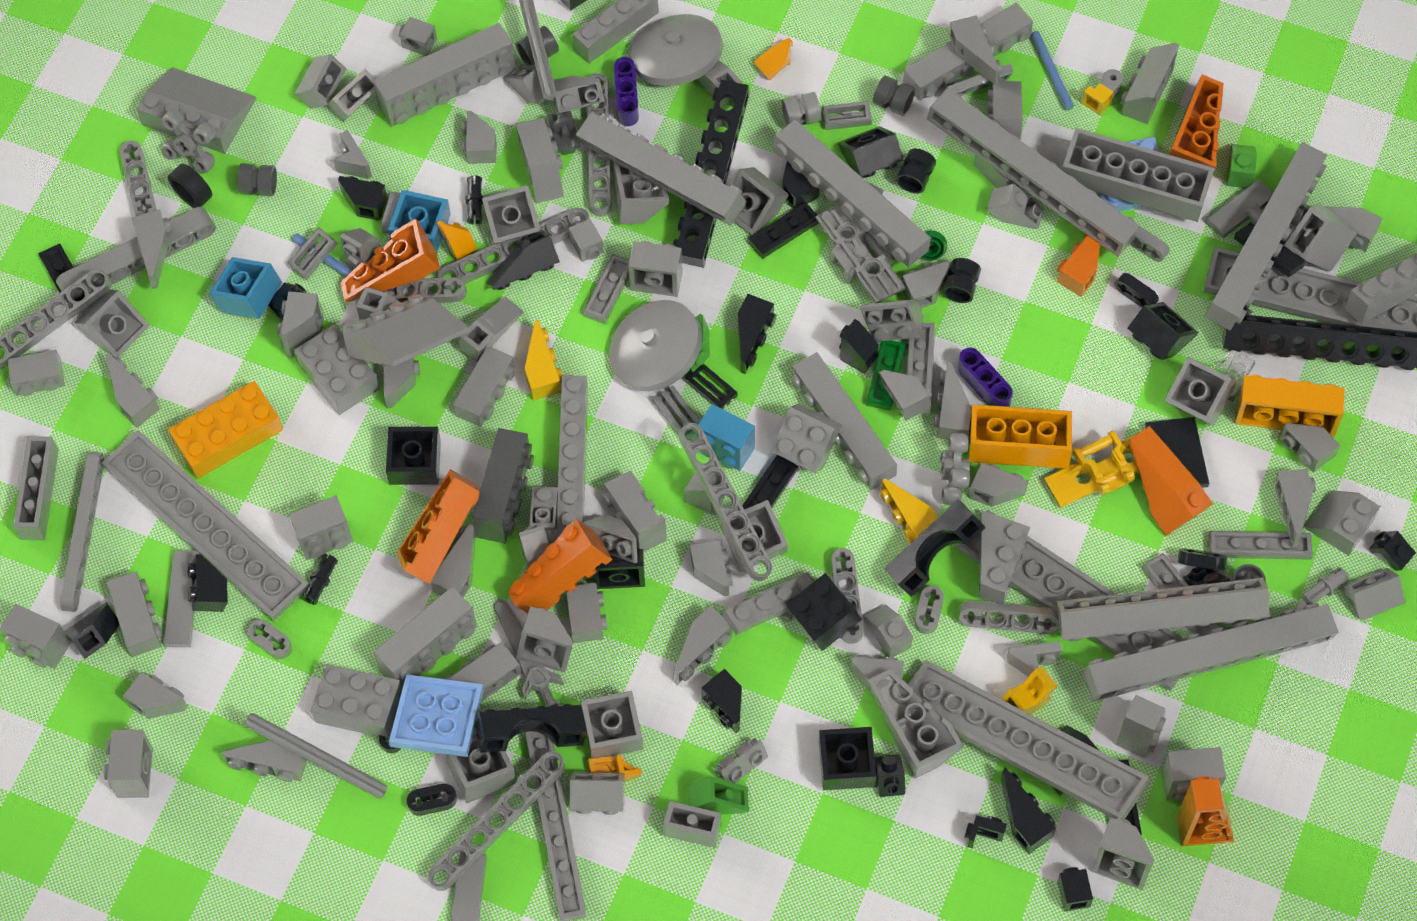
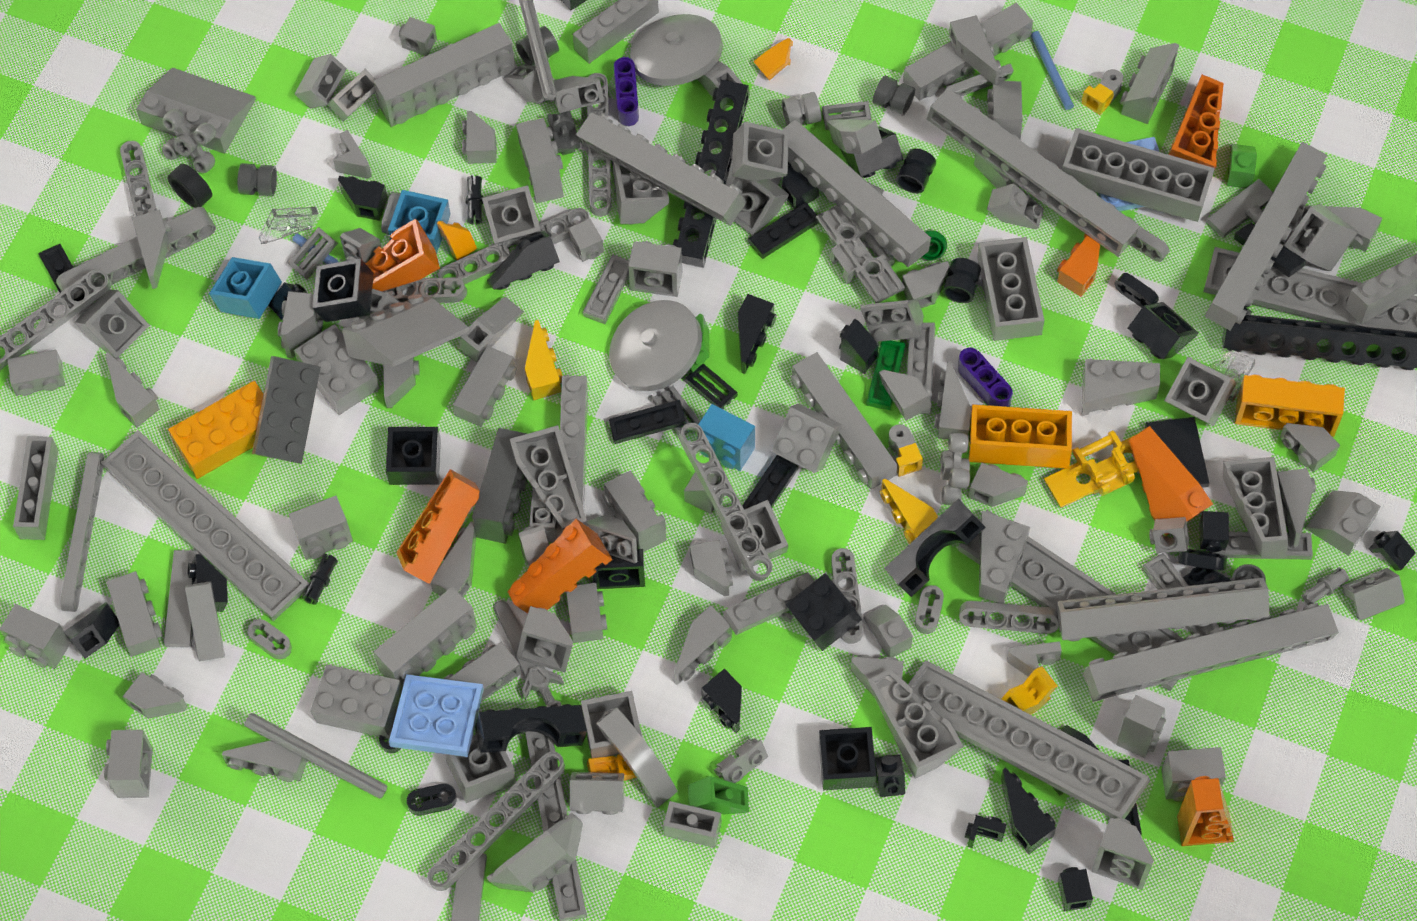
none -> light grey tile [185,581,225,661]
none -> dark grey plate [252,356,321,464]
none -> clear wing [259,207,319,244]
none -> black brick [313,258,374,322]
none -> light grey wedge [487,813,583,893]
none -> light grey wedge [509,425,587,529]
none -> light grey slope [596,708,678,808]
none -> black tile [609,400,686,444]
none -> light grey slope [732,121,789,181]
none -> light grey slope [827,119,883,154]
none -> leg [888,424,923,477]
none -> light grey brick [977,237,1044,341]
none -> light grey wedge [1082,359,1160,416]
none -> light grey brick [1149,517,1189,553]
none -> black brick [1199,511,1229,552]
none -> light grey wedge [1223,457,1288,559]

